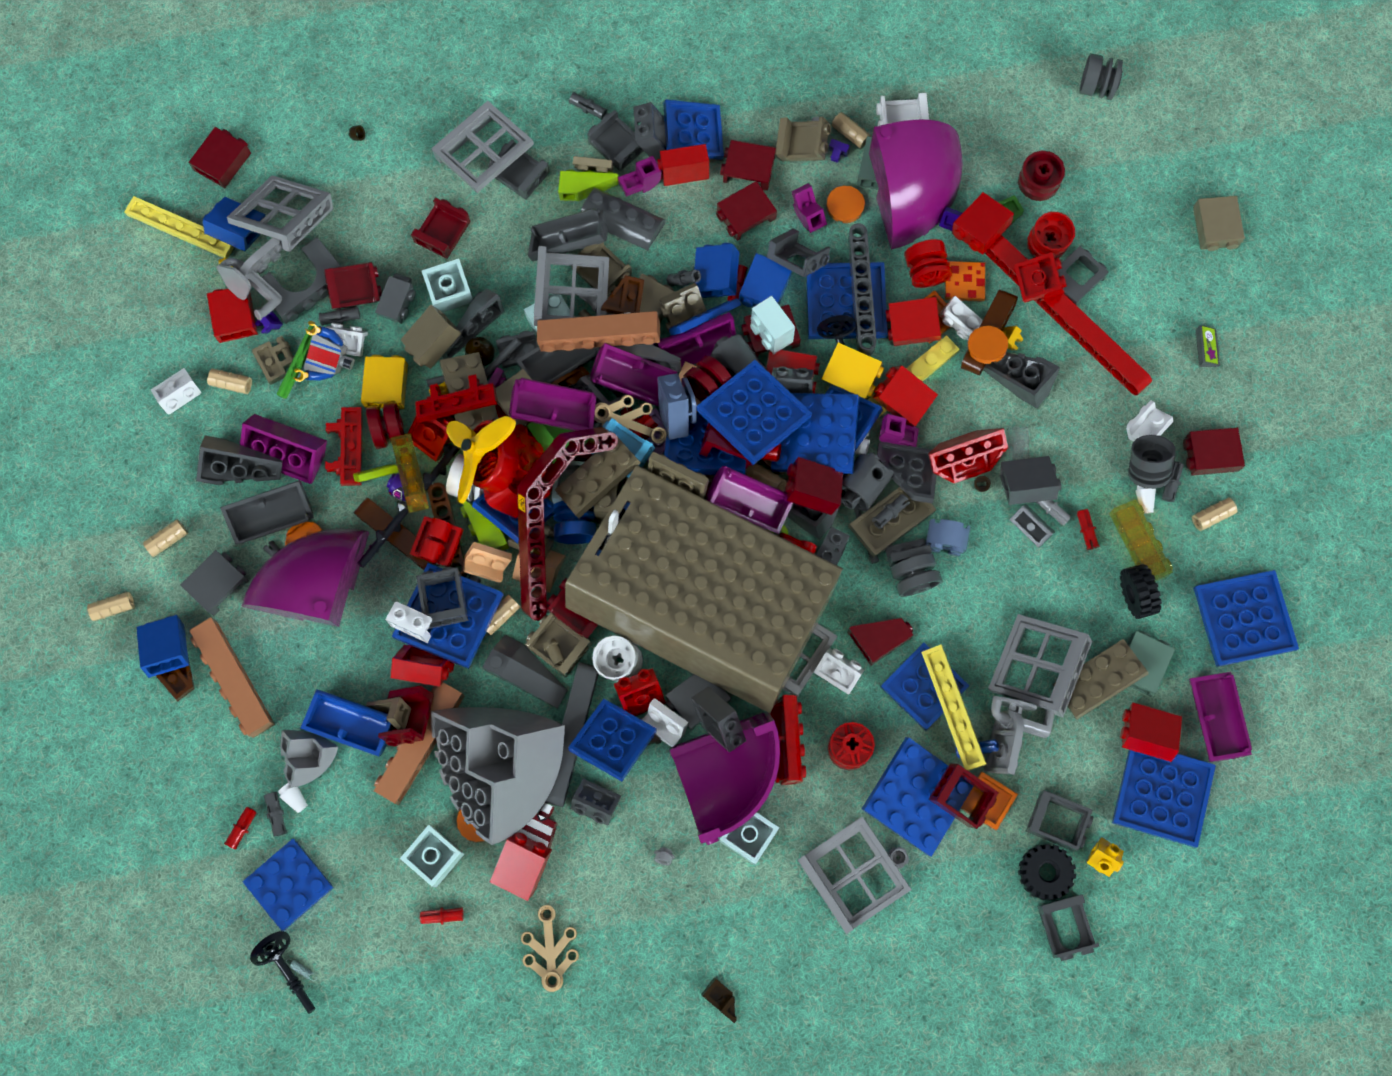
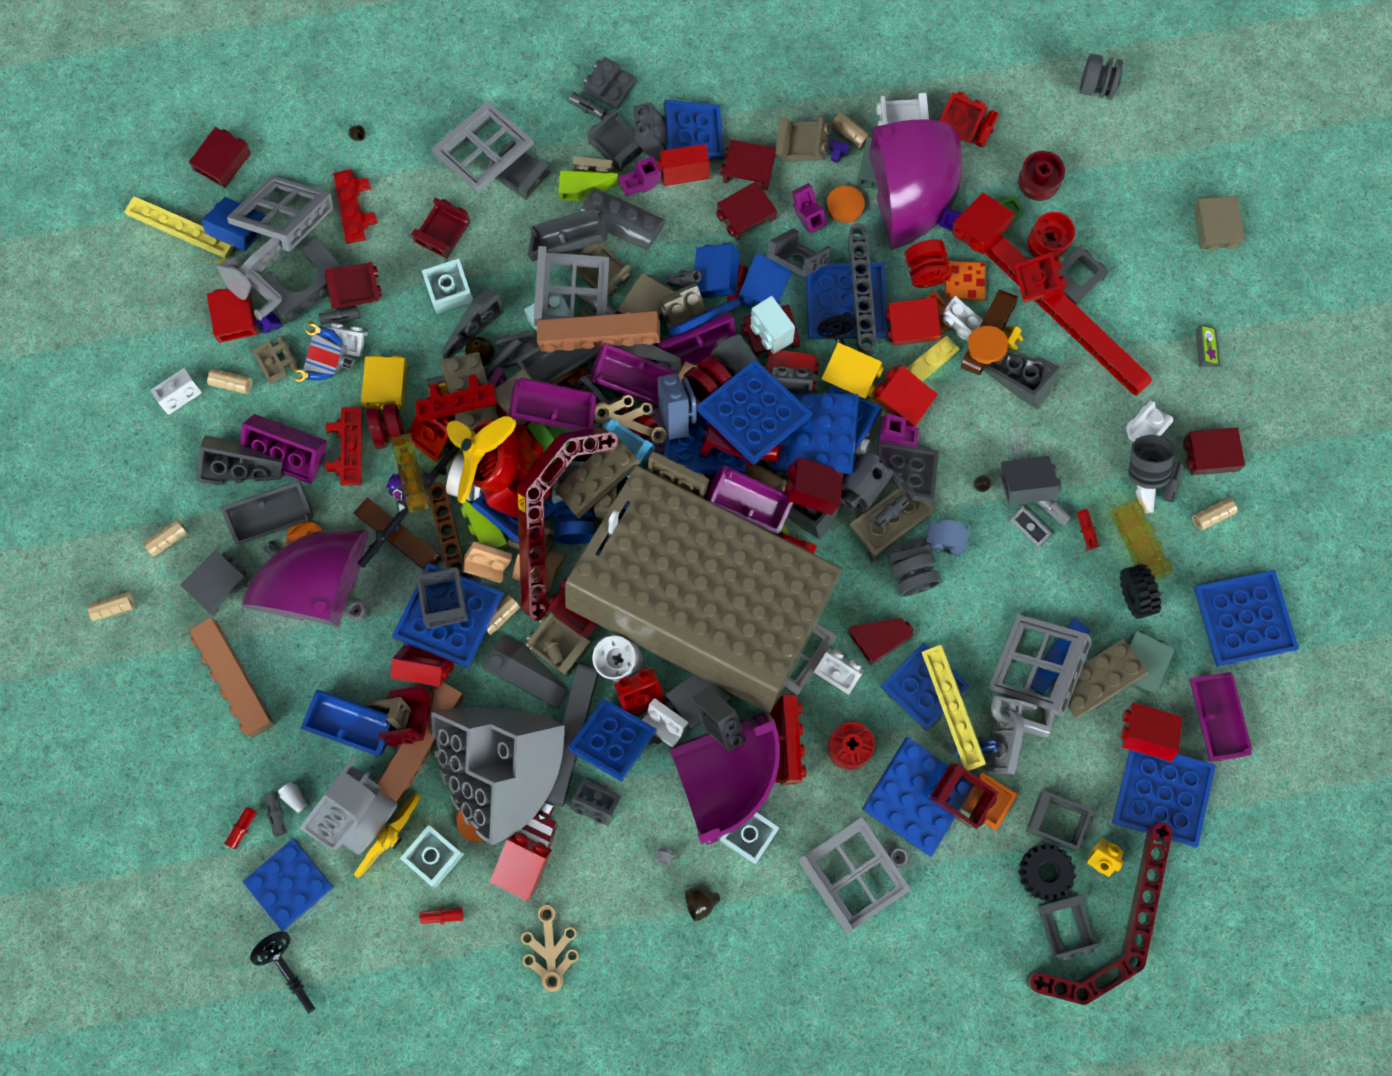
blue brick [136,615,189,678] -> none
reddish brown wing [156,657,195,702] -> none
bright green axle [277,326,314,399] -> none
light grey brick [280,730,338,788] -> none
light aqua piece [286,959,317,981] -> none
lime tile [353,464,399,482] -> none
dark grey hinge [375,273,416,324] -> none
white bracket [385,602,432,643] -> none
dark tan brick [401,305,461,369] -> none
red plate [410,516,464,567] -> none
reddish brown wing [600,275,644,314] -> none
dark brown slope [701,977,737,1023] -> none
dark grey window [816,526,850,565] -> none
red wedge [928,428,1008,484] -> none
none -> light grey brick [300,756,421,878]
none -> red hinge [333,169,378,244]
none -> light grey plate [347,601,367,621]
none -> dark grey plate [584,57,637,110]
none -> dark brown helmet [685,887,720,922]
none -> red plate [939,91,987,144]
none -> red axle [973,110,999,148]
none -> blue tile [1025,618,1091,696]
none -> dark red beam [1026,822,1172,1005]

